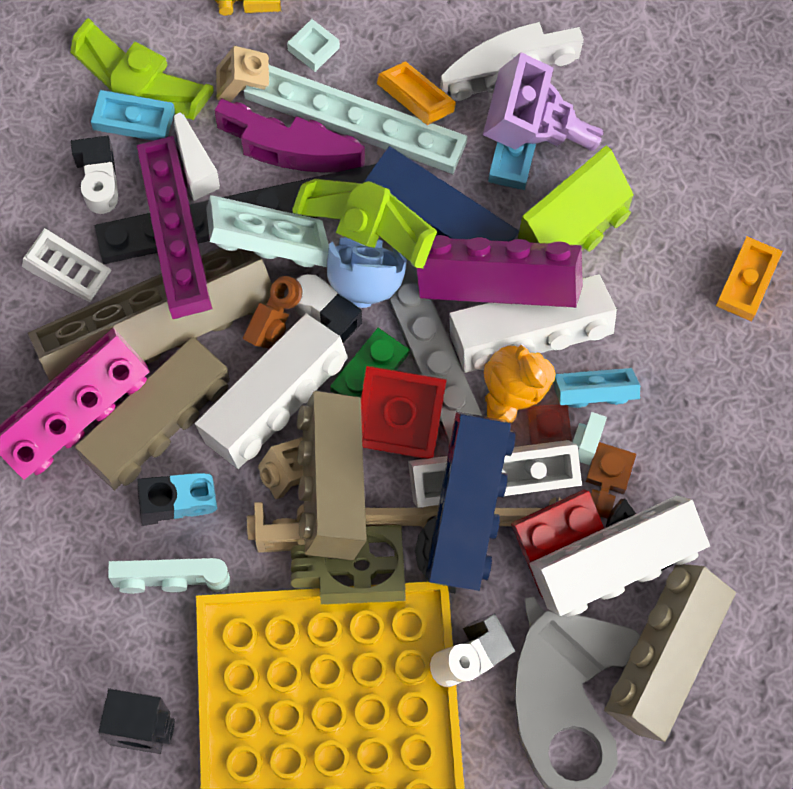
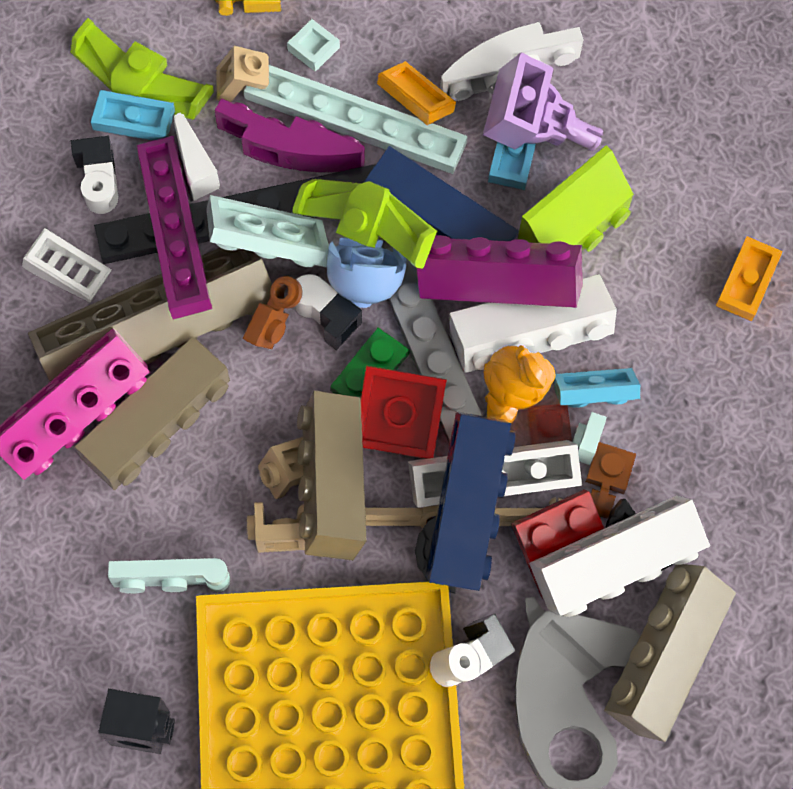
leg [137,473,217,526] -> none
white brick [195,313,348,469] -> none
olive piece [291,525,405,604] -> none

